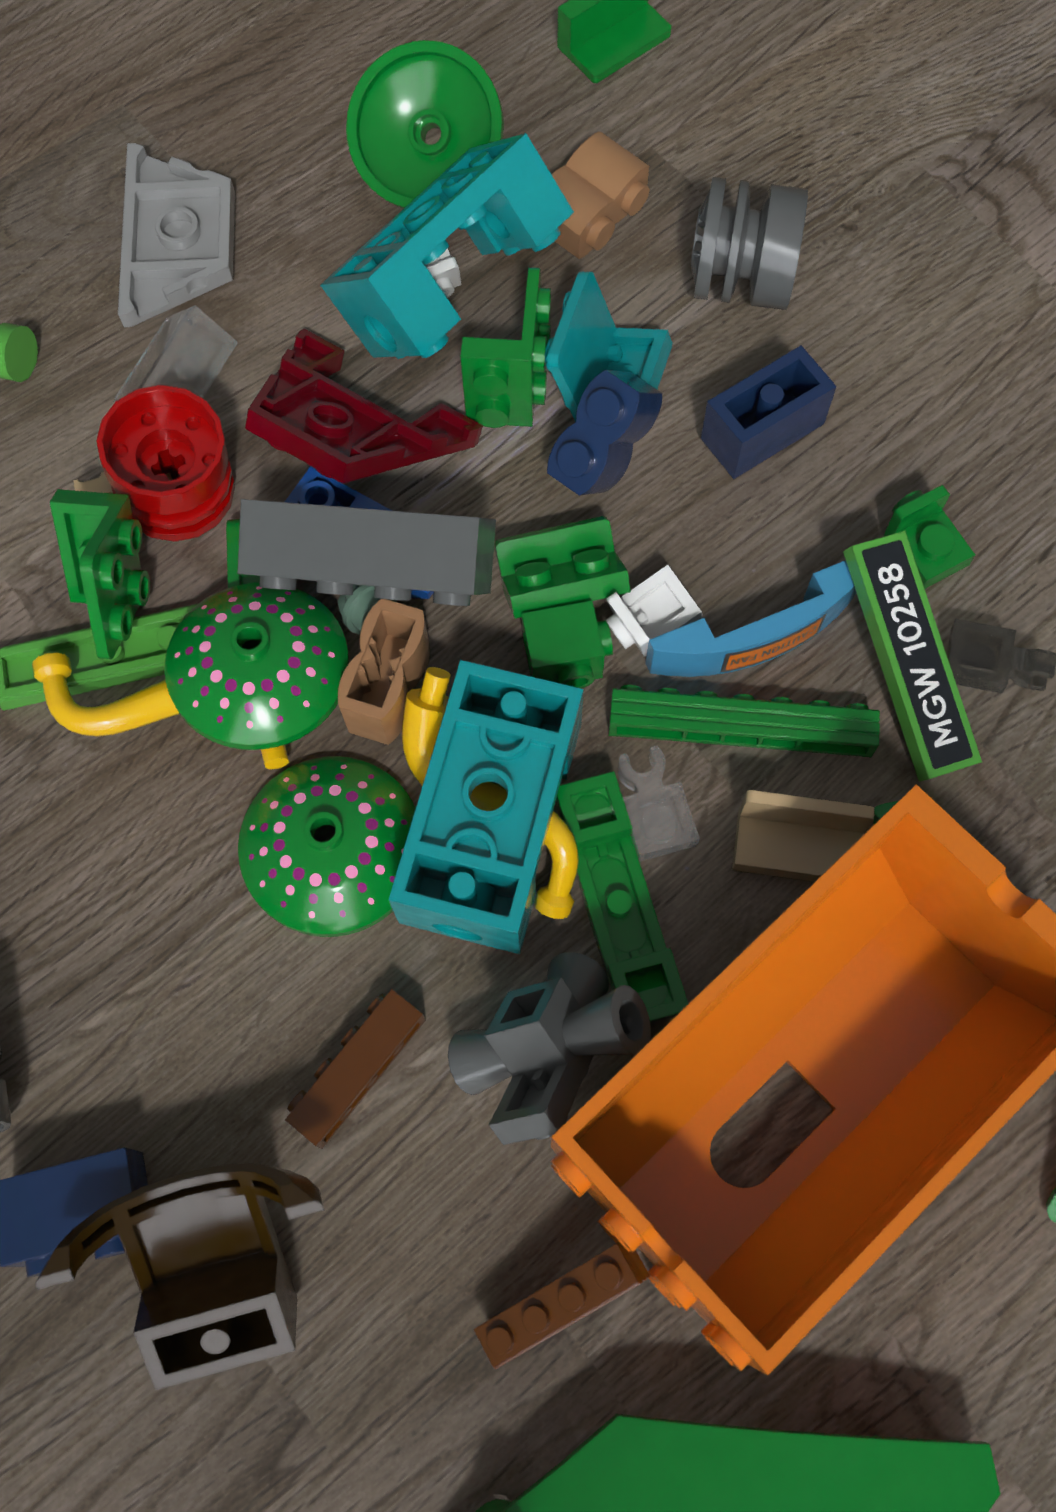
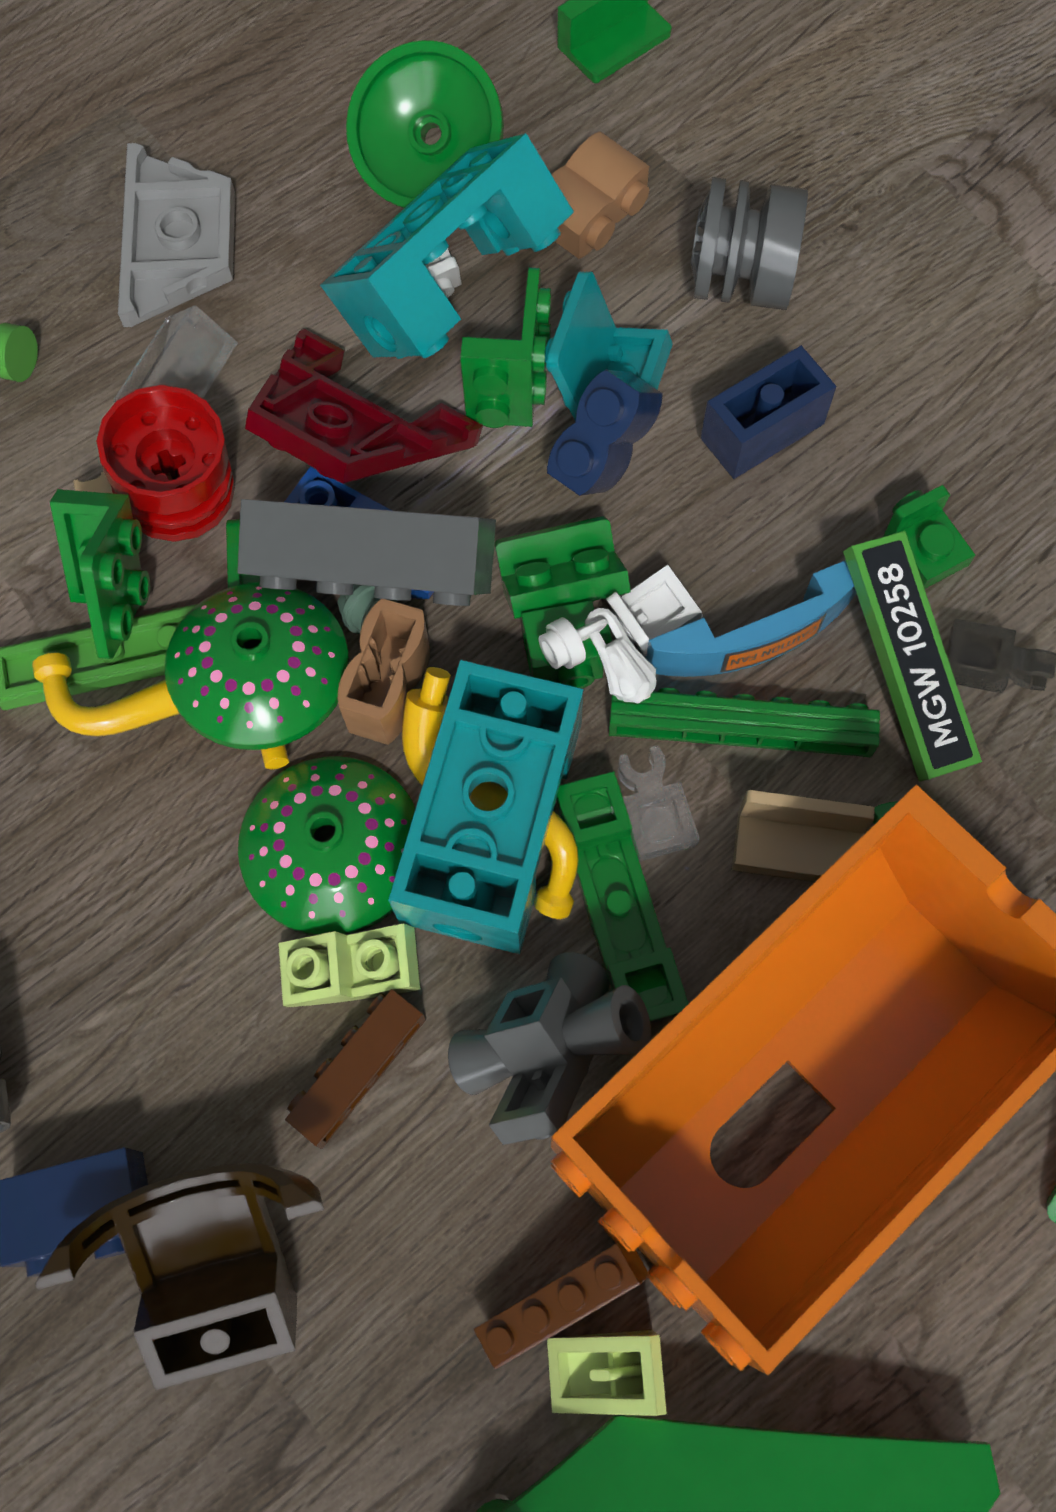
none -> yellowish green slope [279,923,421,1007]
none -> white piece [539,608,657,704]
none -> yellowish green slope [547,1330,667,1416]

